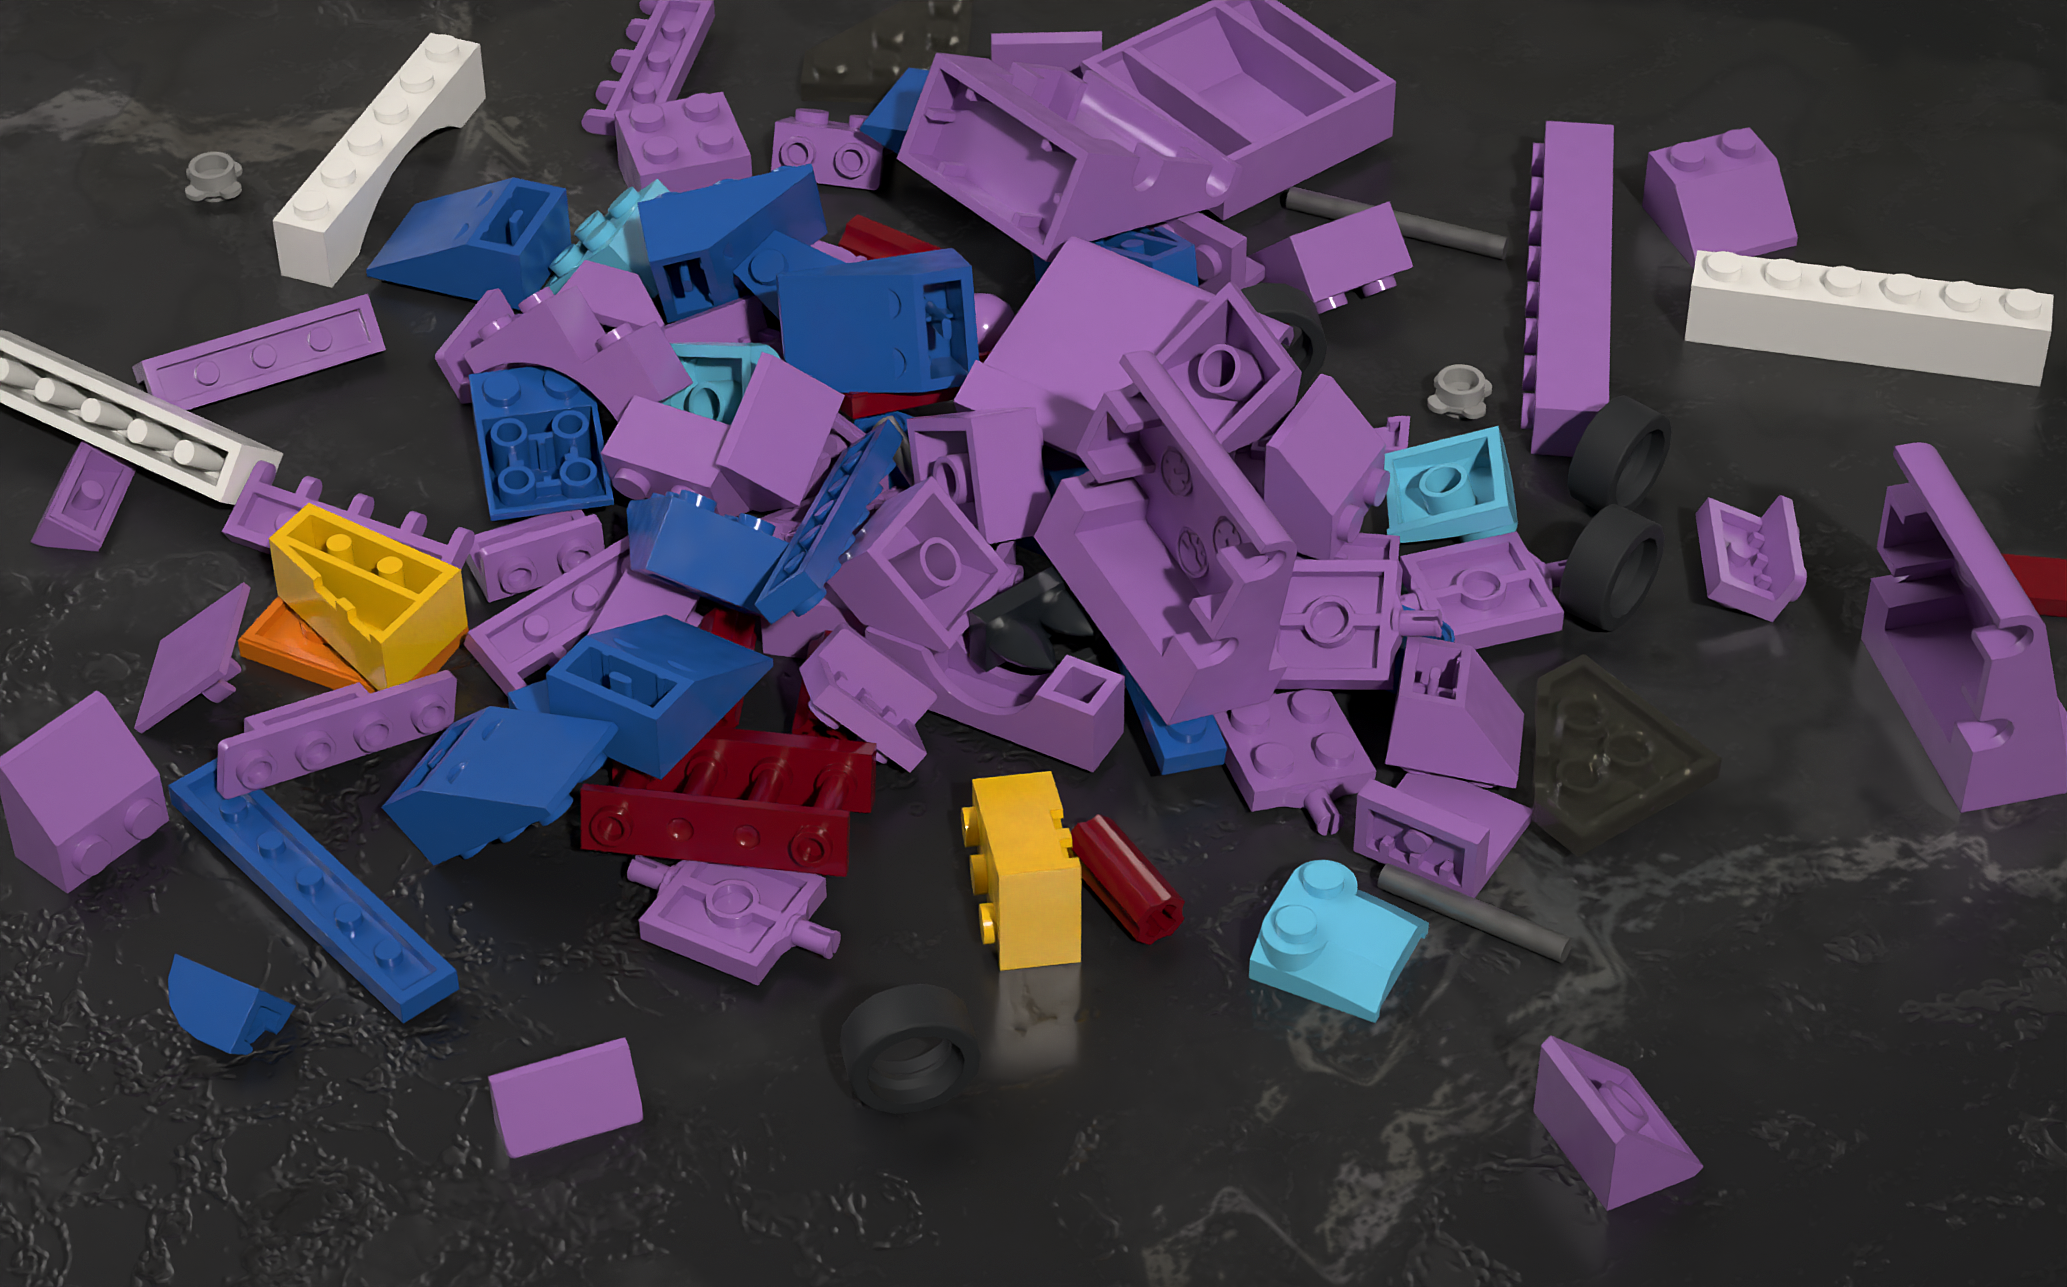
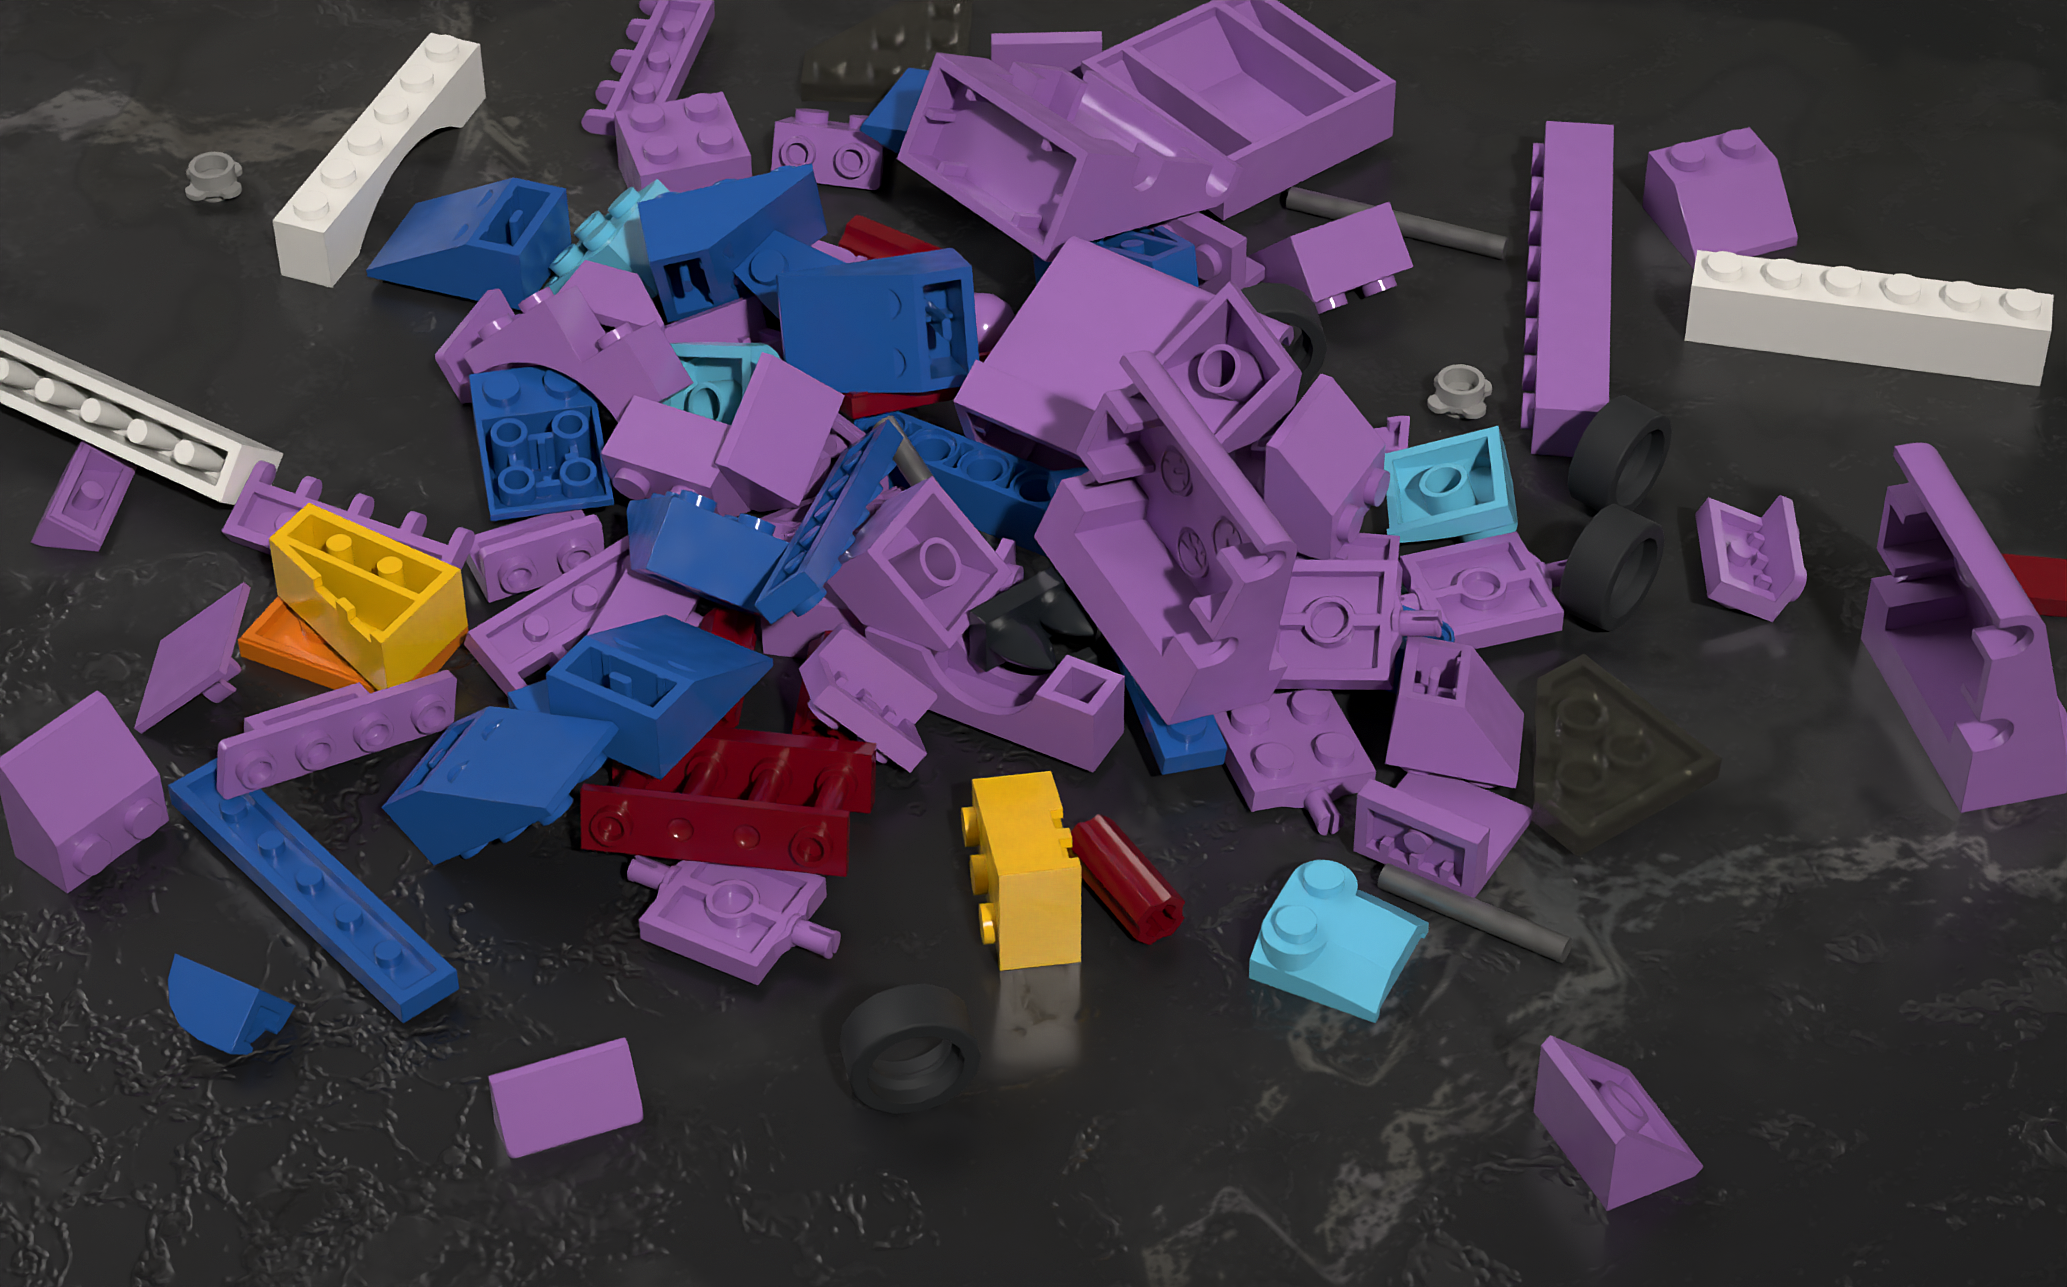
medium lavender fence [132,294,386,411] -> none
medium lavender slope [906,407,1051,544] -> none

